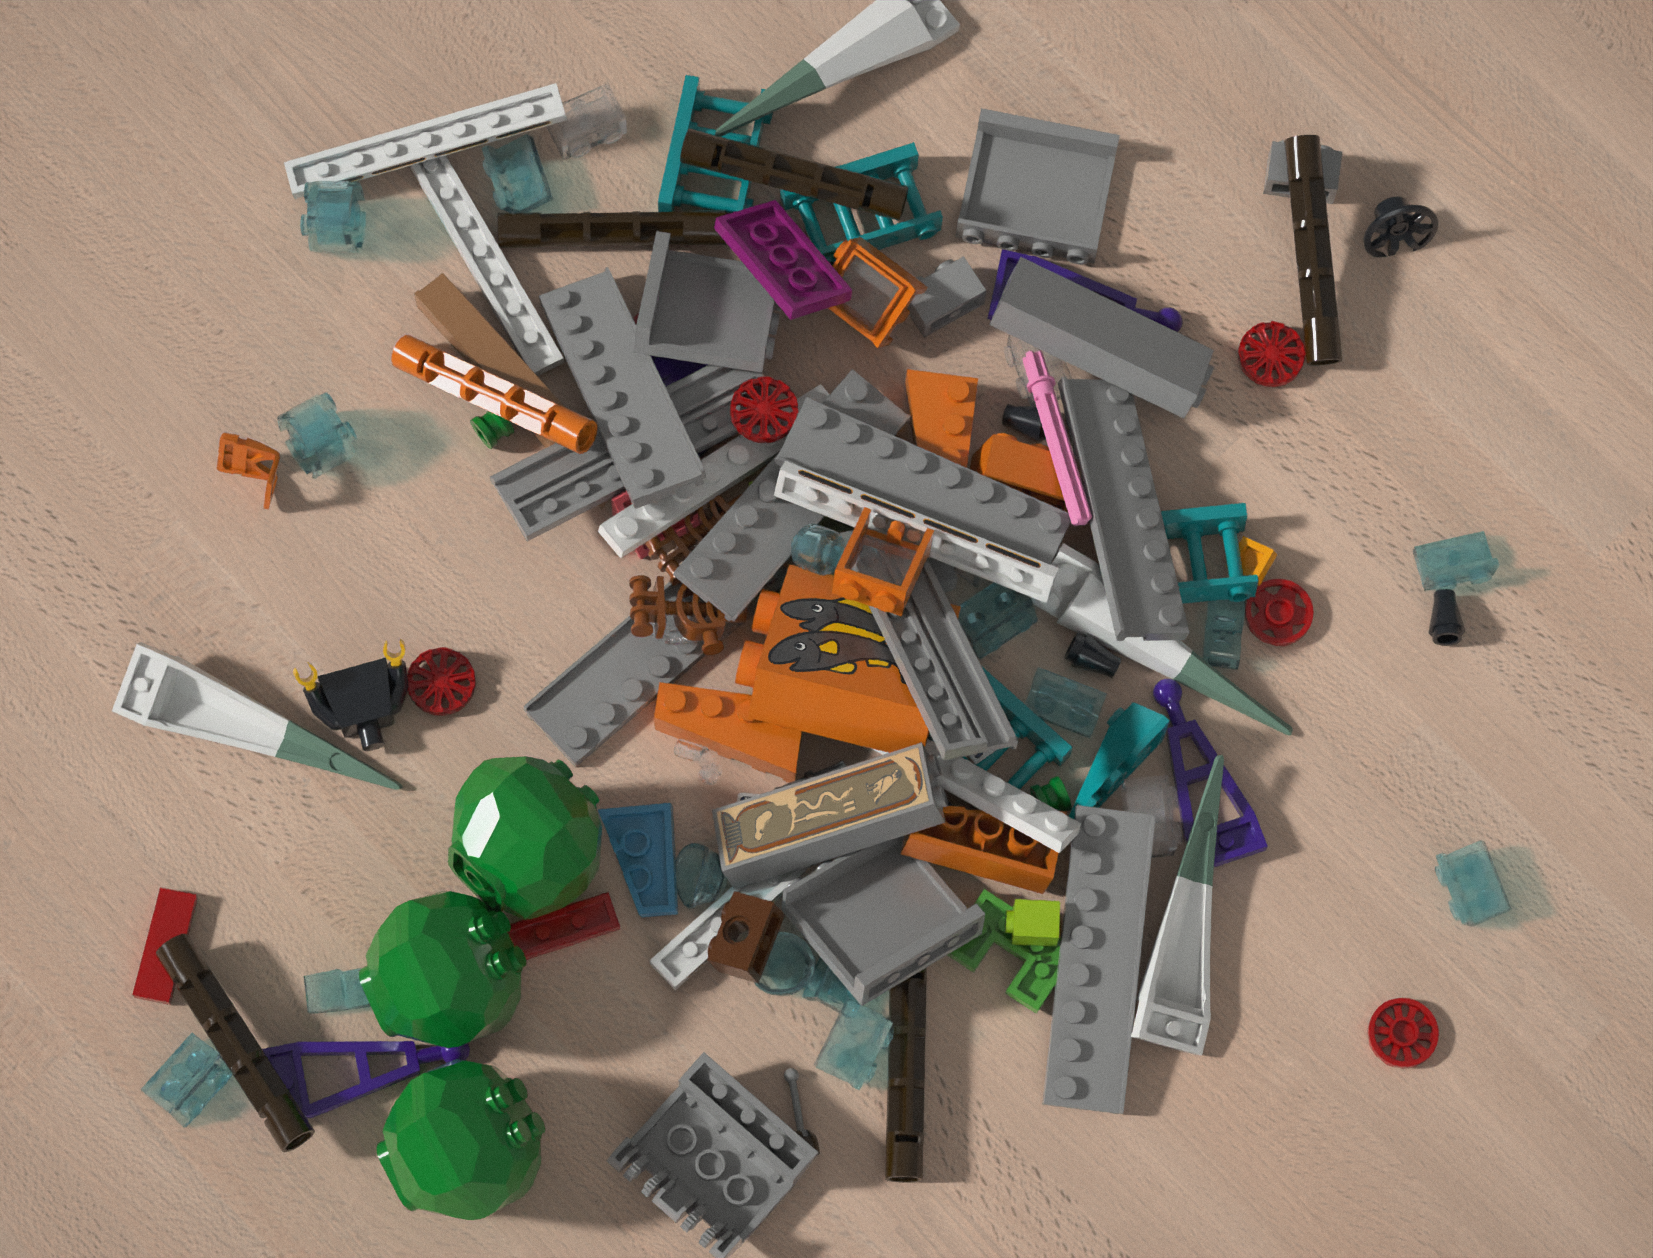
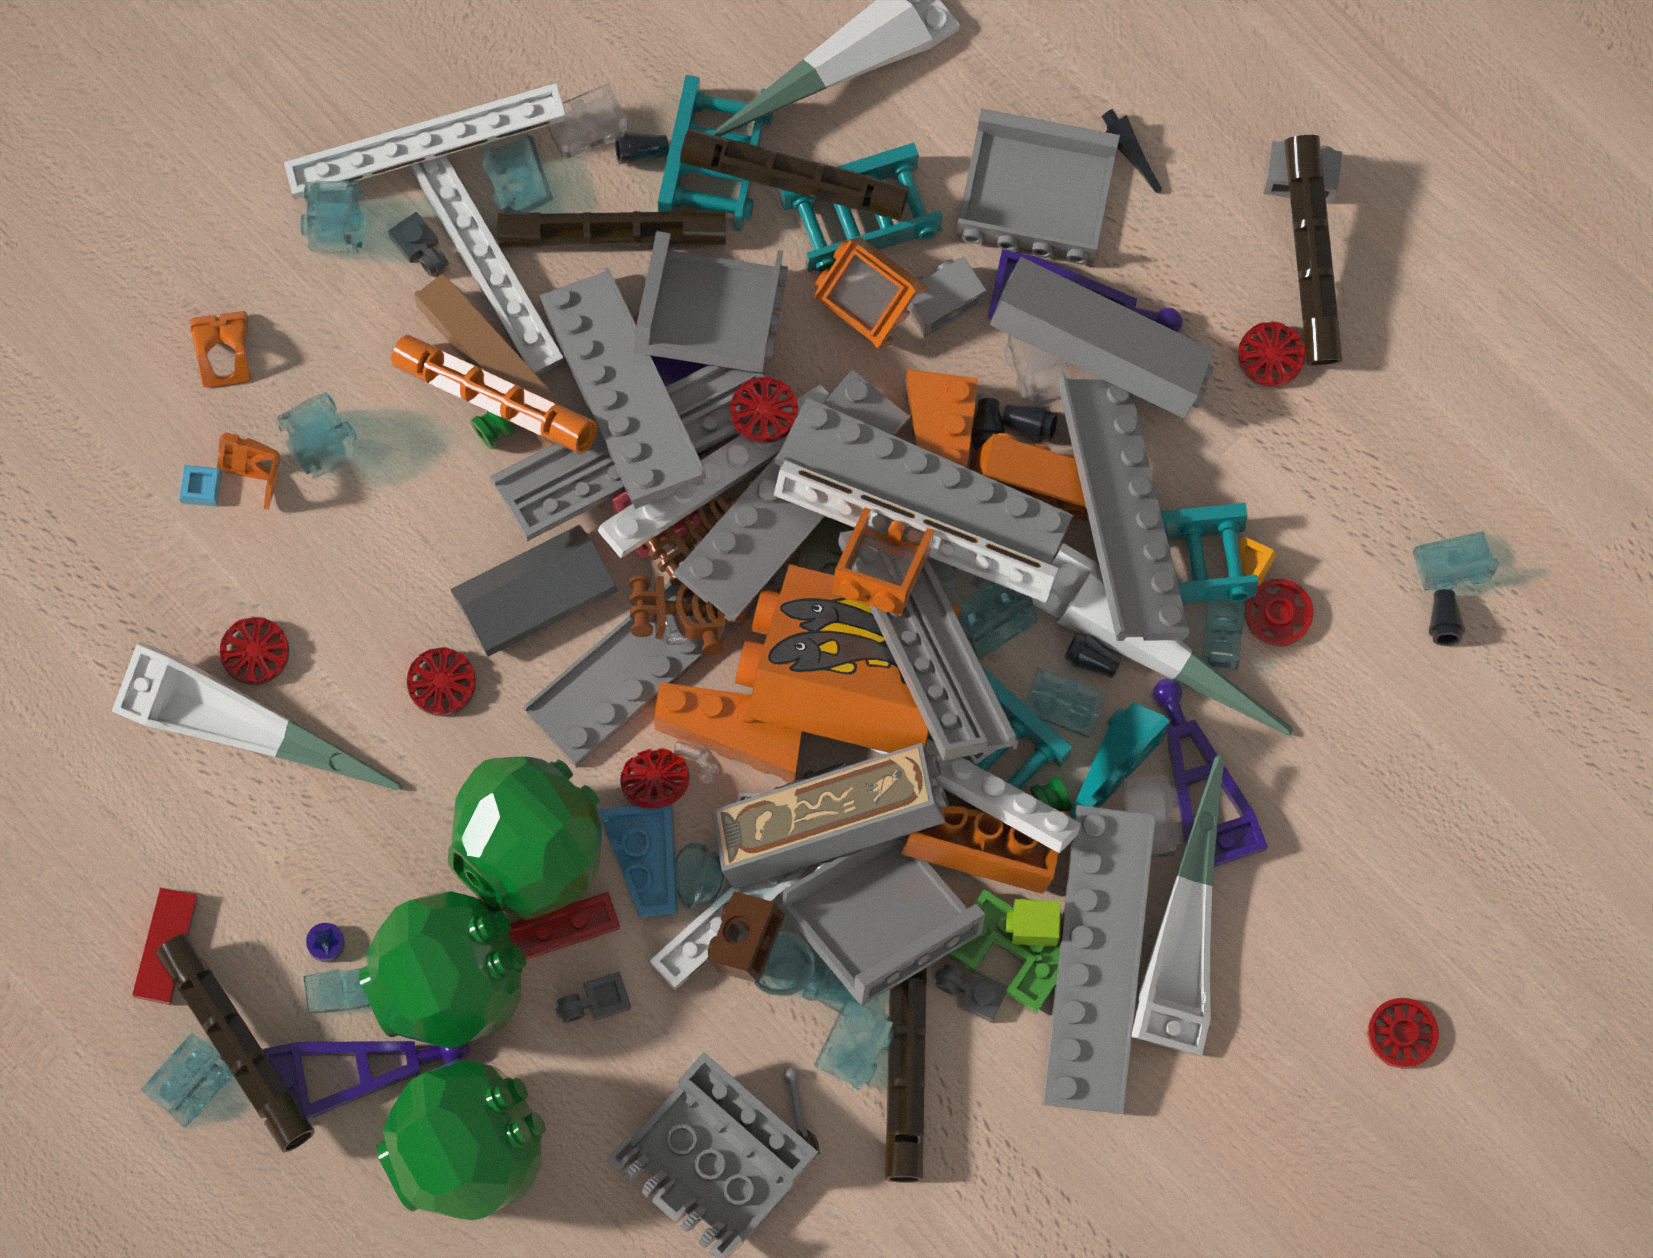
black torso [293,639,409,751] -> none
magenta plate [714,200,853,320] -> none
clear light blue head [791,523,845,576] -> none
bright pink axle [1022,350,1092,526] -> none
black wheel [1363,196,1438,257] -> none
clear light blue bracket [1435,840,1512,927] -> none
none -> medium azure tile [180,465,222,507]
none -> orange piece [190,311,250,388]
none -> red wheel [219,617,289,685]
none -> dark purple tile [306,923,345,962]
none -> dark grey plate [388,211,449,277]
none -> dark grey slope [450,524,618,657]
none -> dark grey plate [556,971,631,1023]
none -> black cone [615,132,669,167]
none -> red wheel [620,748,690,809]
none -> dark grey plate [935,964,1008,1023]
none -> black cone [971,398,1005,451]
none -> black piece [1102,109,1162,193]

